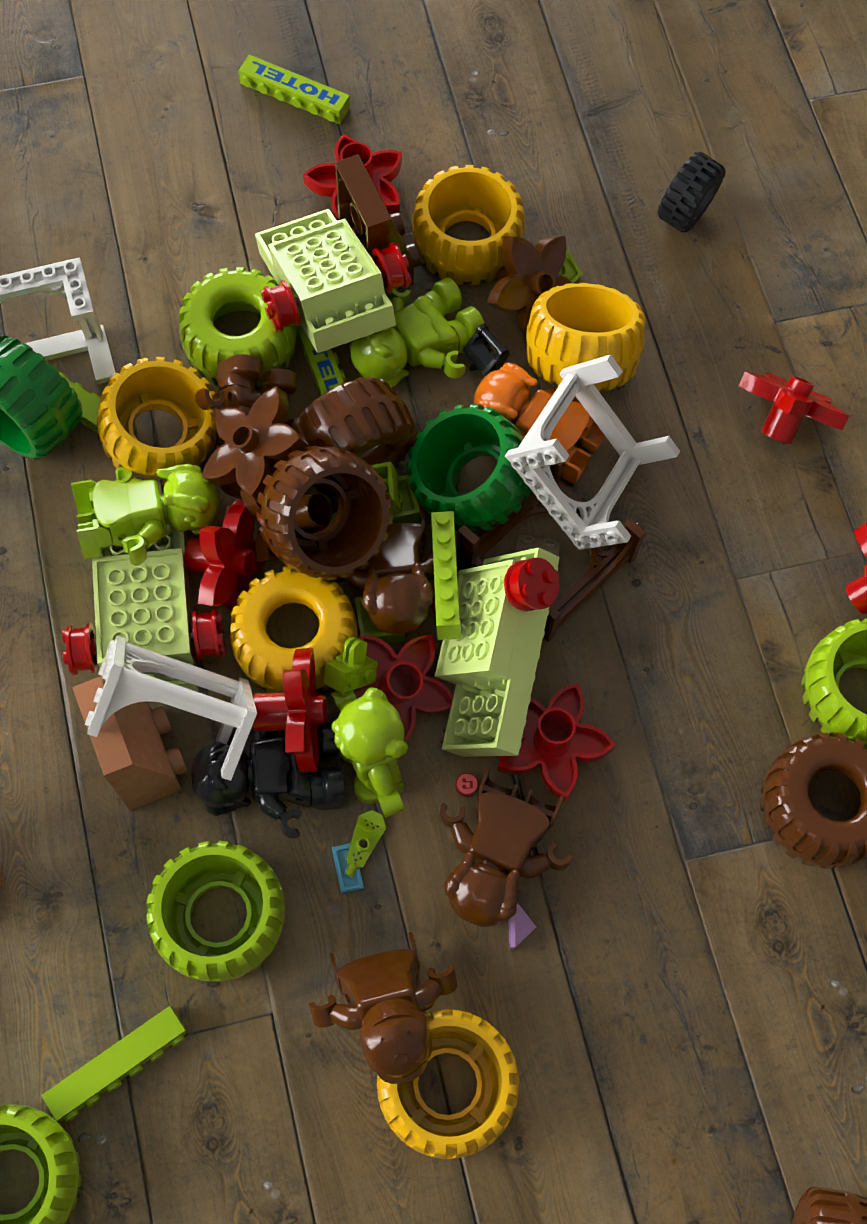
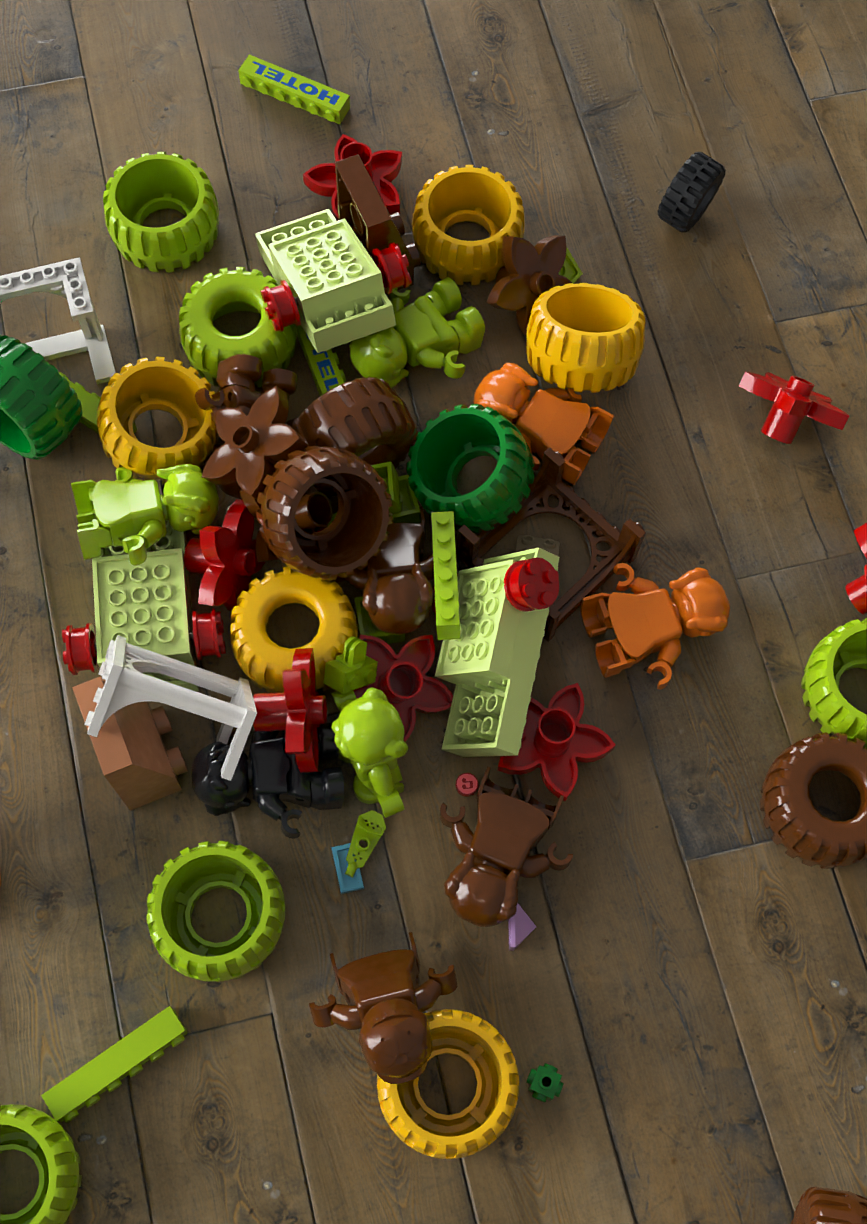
black piece [463,323,510,376] -> none
white arch [505,355,680,550] -> none
none -> lime tyre [103,151,219,273]
none -> green brick [526,1063,564,1102]
none -> orange piece [580,563,730,690]

